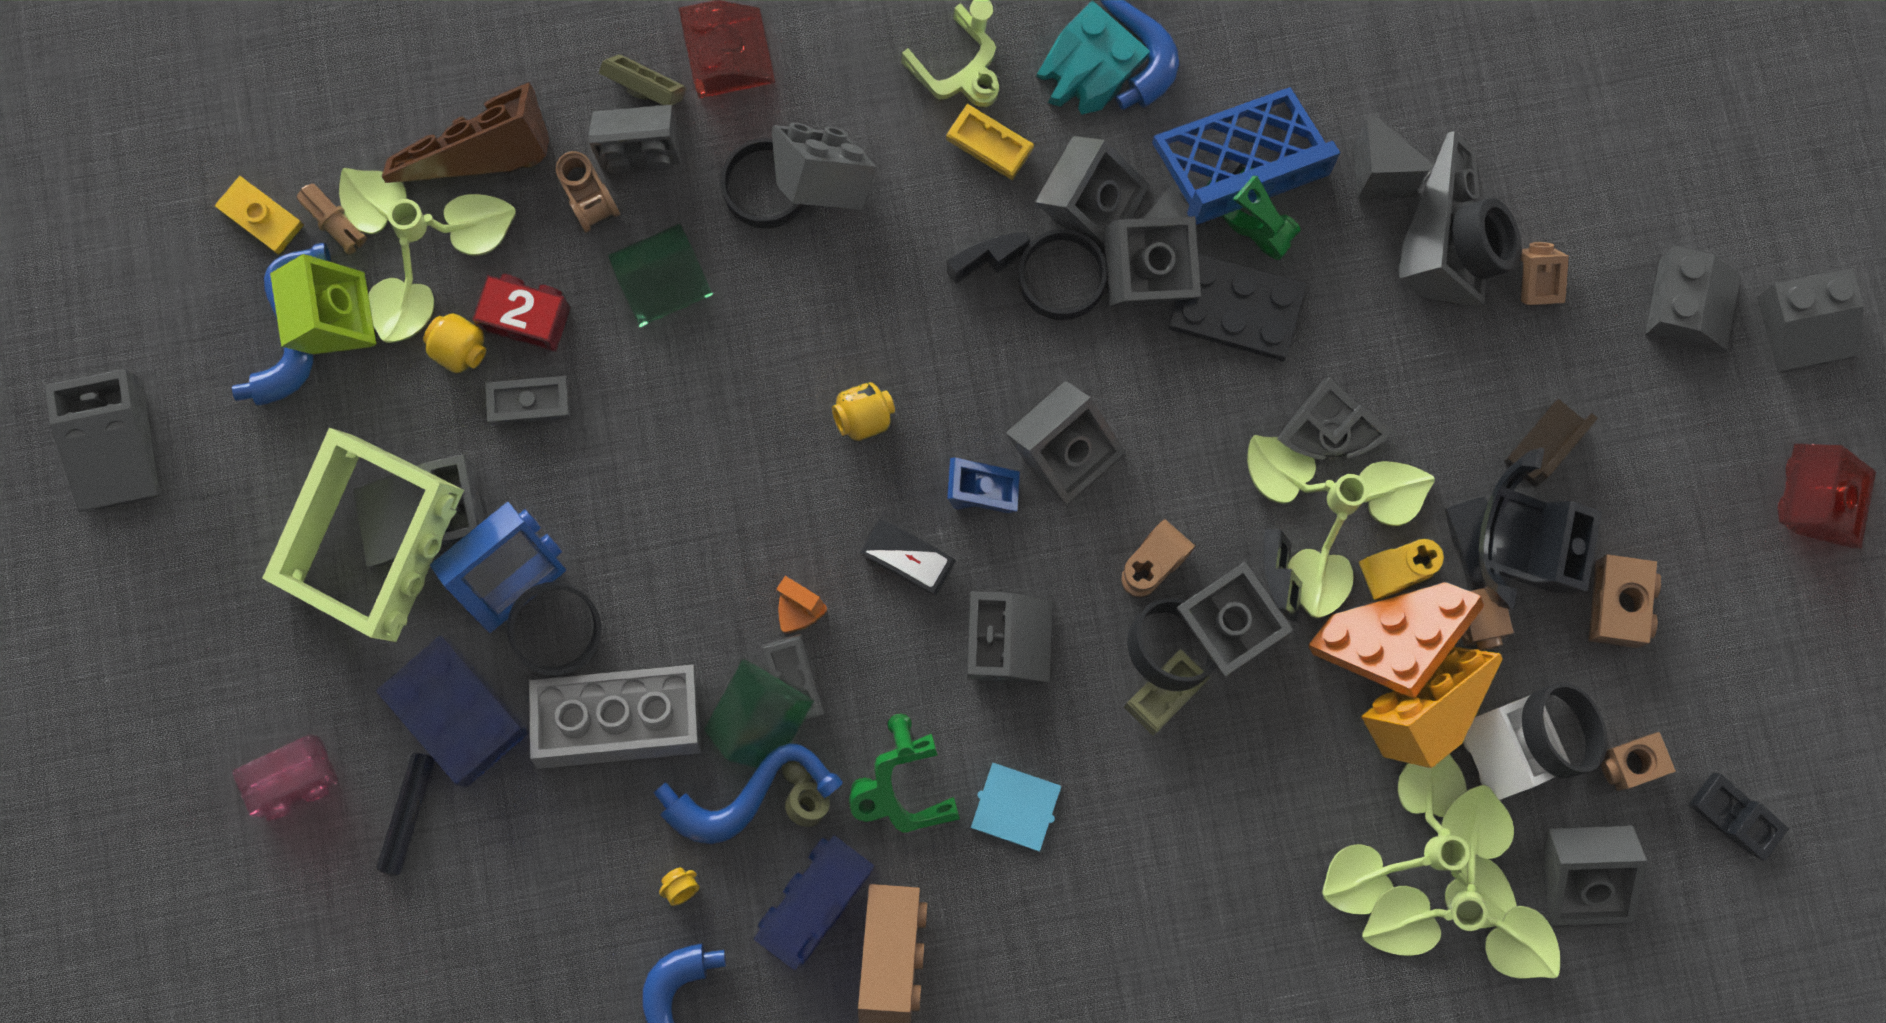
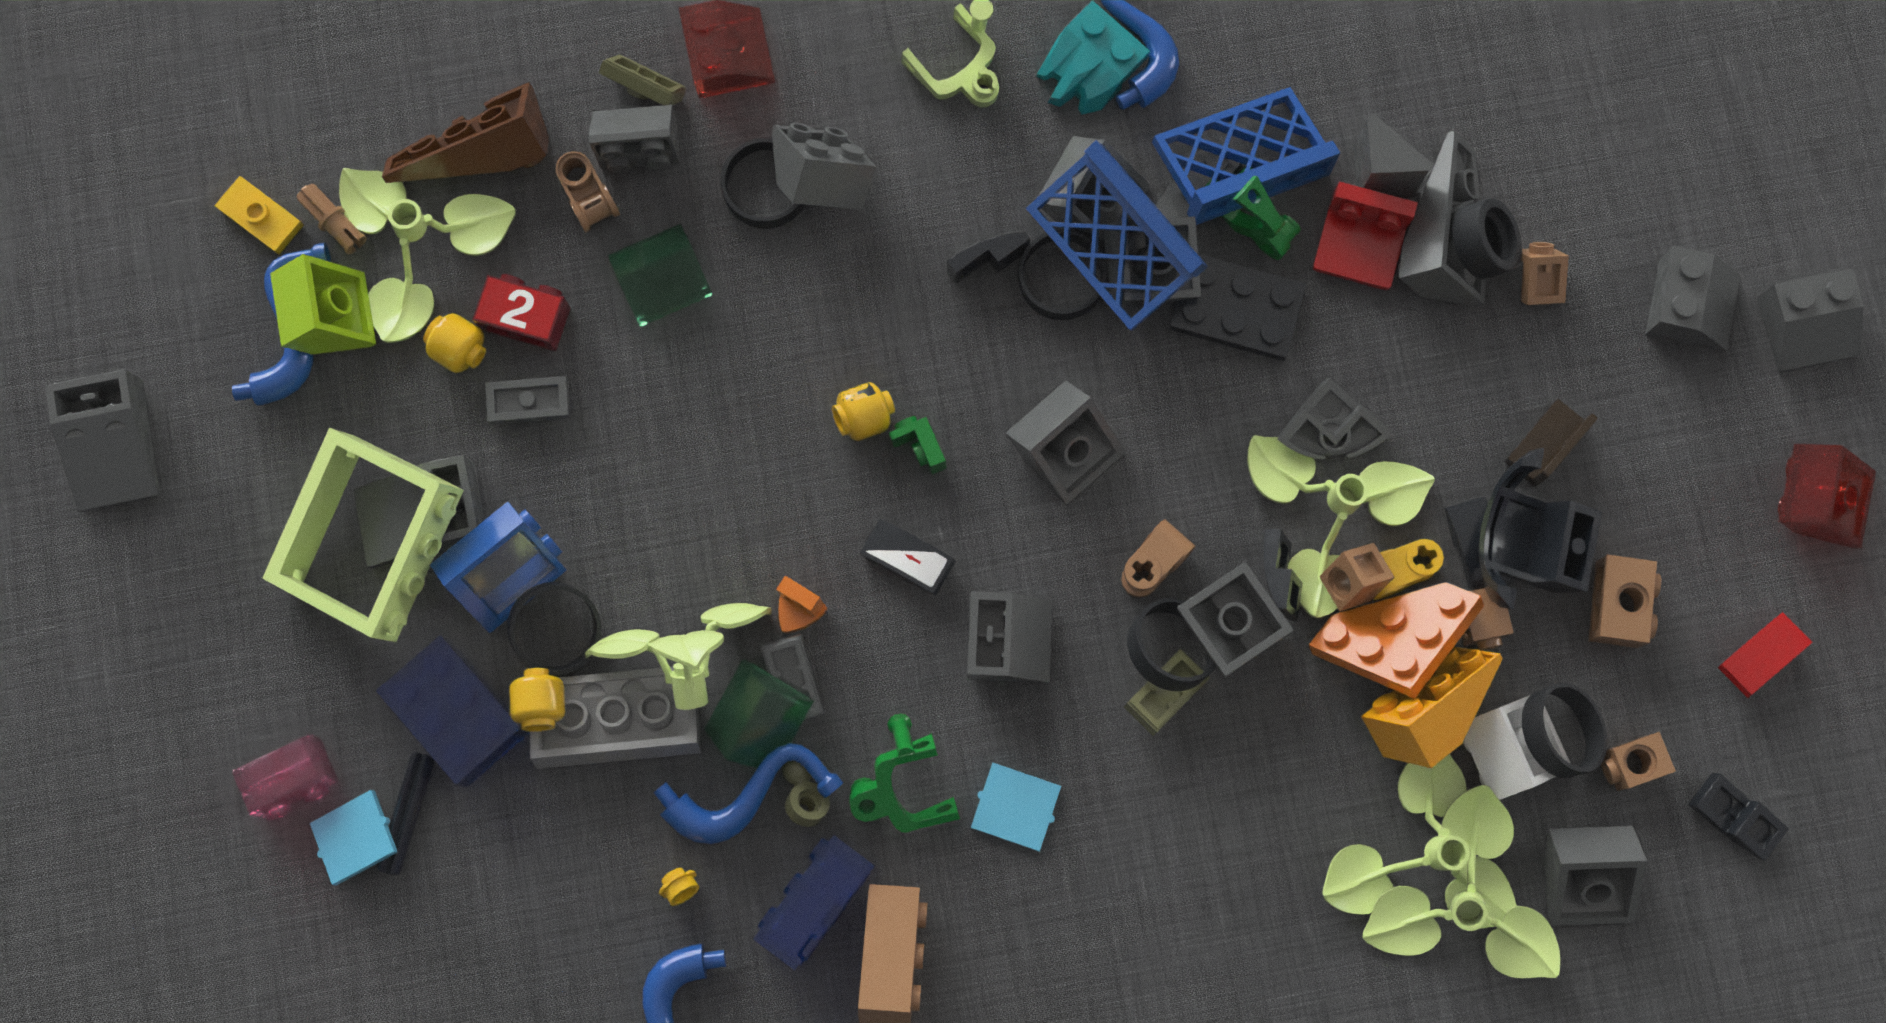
yellow plate [946,104,1034,180] -> none
blue slope [947,457,1020,513] -> none
none -> medium azure piece [310,790,398,886]
none -> yellow head [509,668,565,732]
none -> yellowish green plant [585,603,772,710]
none -> green bracket [889,416,947,475]
none -> blue fence [1026,140,1208,331]
none -> red bracket [1312,181,1418,290]
none -> medium nougat brick [1319,543,1395,611]
none -> red slope [1718,612,1813,698]

